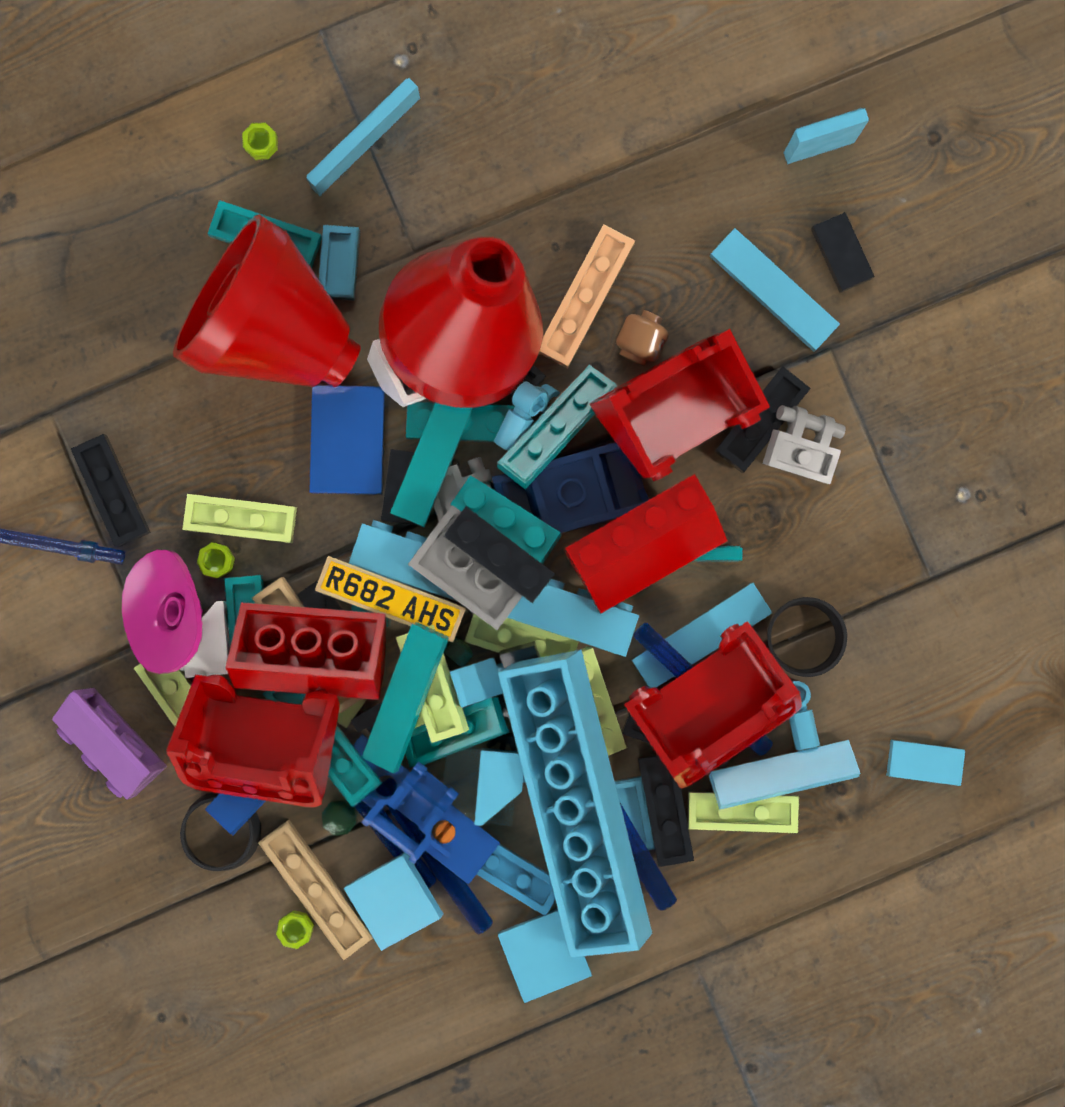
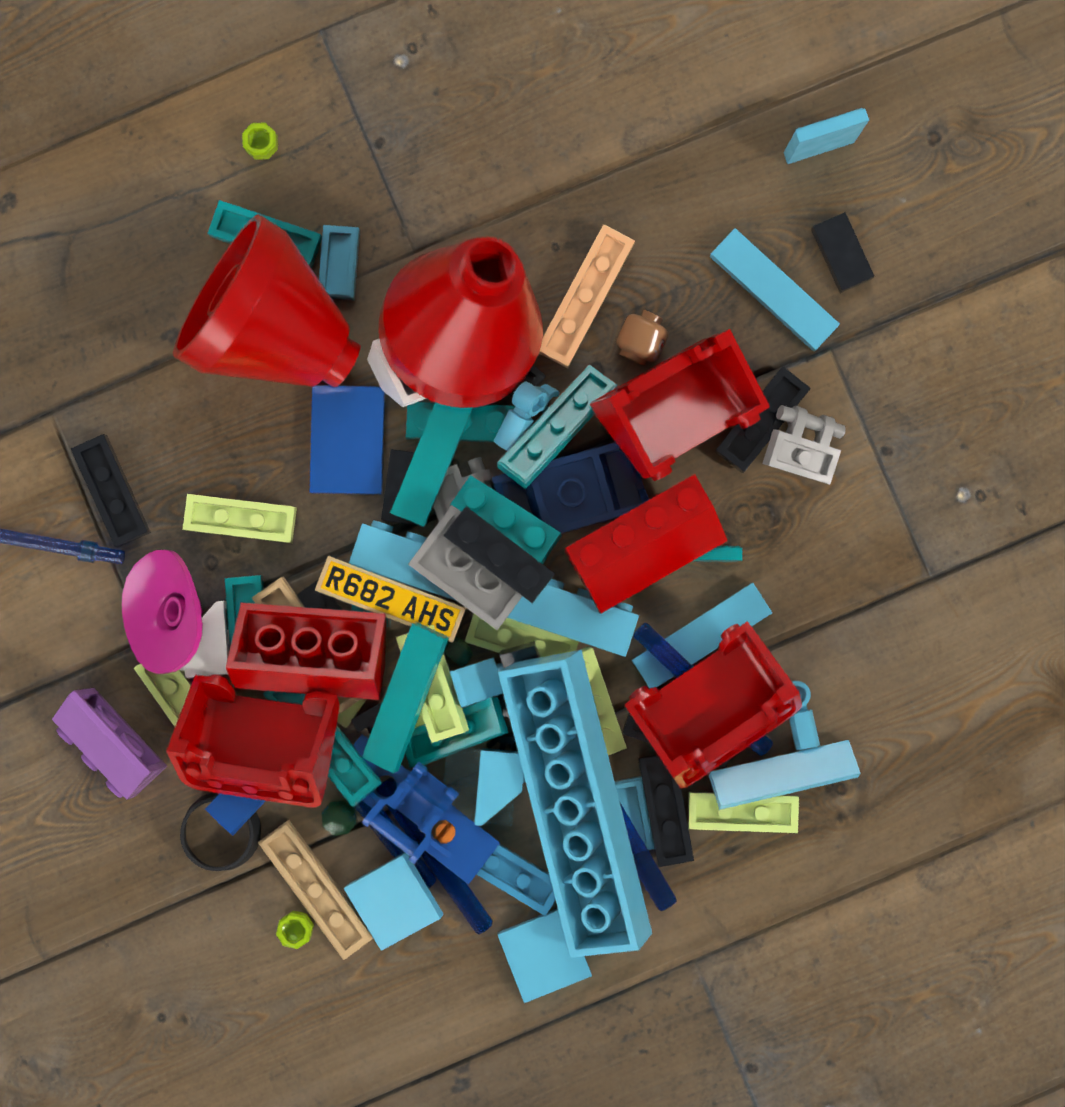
lime tile [197,542,235,578] -> none
medium azure tile [306,78,420,196] -> none
black tyre [767,597,847,677] -> none
medium azure tile [886,740,965,786] -> none

